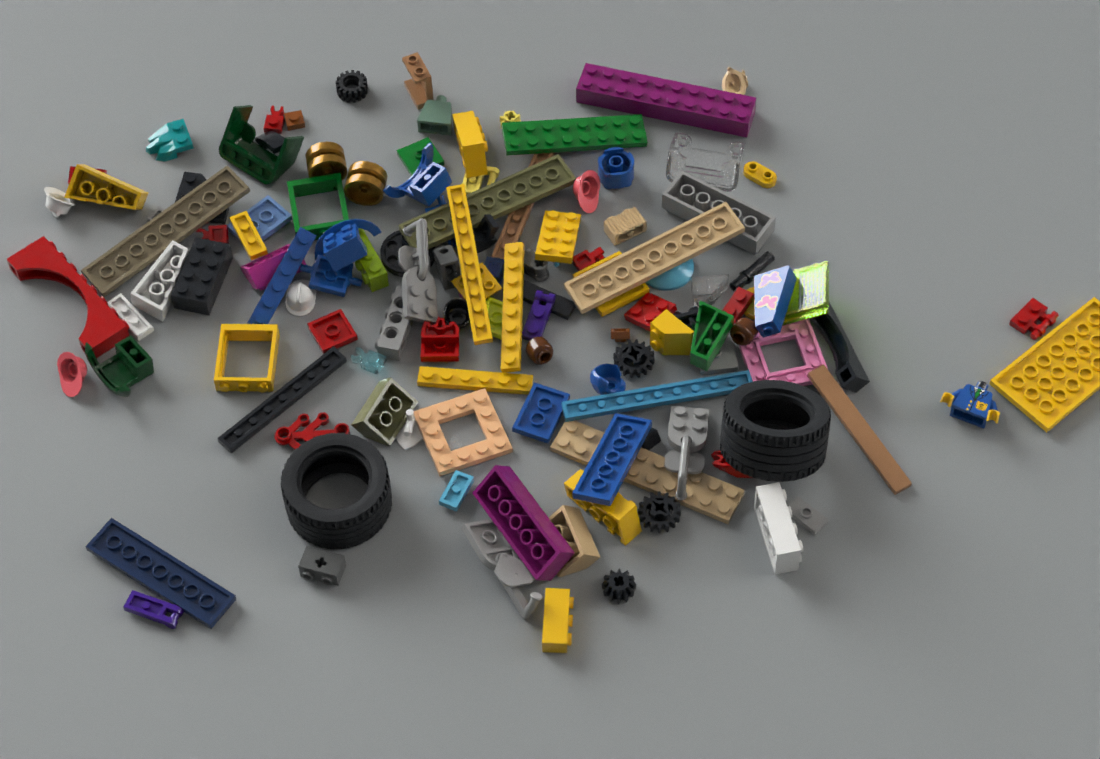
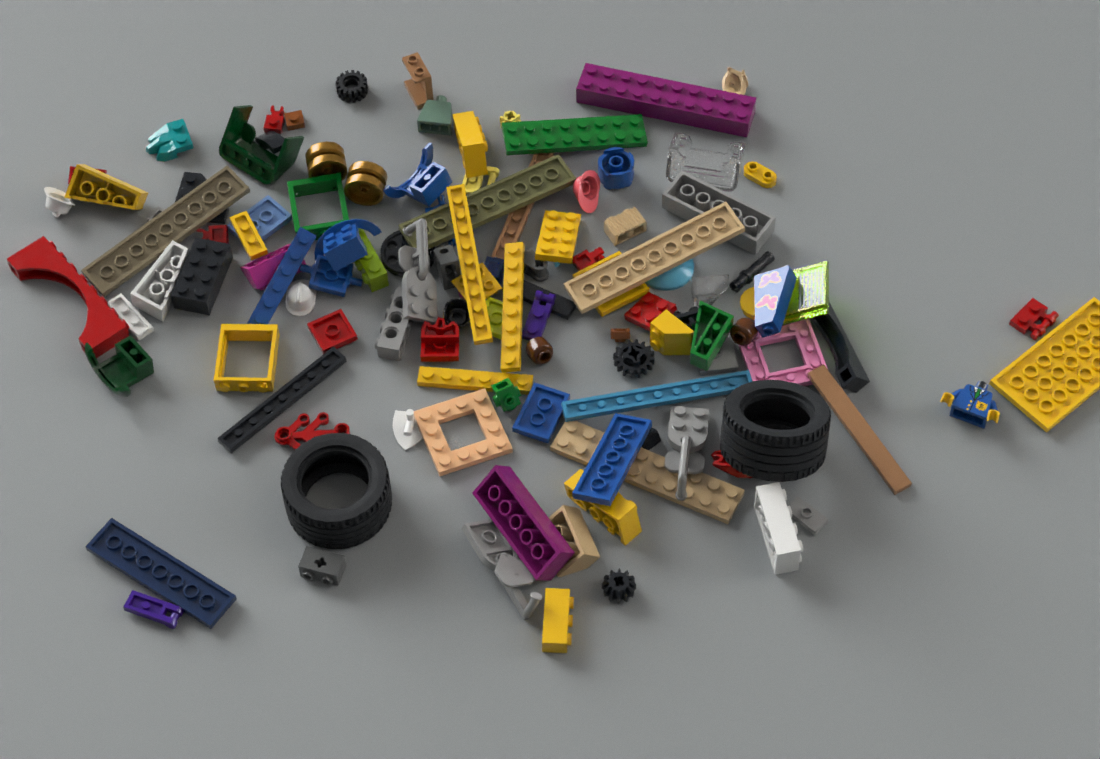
coral piece [57,352,87,397] -> none
clear light blue plate [350,347,387,375] -> none
olive slope [351,377,418,446] -> none
green plate [396,137,445,176] -> none
medium azure plate [439,470,474,512] -> none
black brick [473,214,499,253] -> none
blue hair [590,363,626,395] -> none
black gear [638,491,681,533] -> none
red plate [722,286,755,325] -> none
none -> green brick [491,378,521,412]

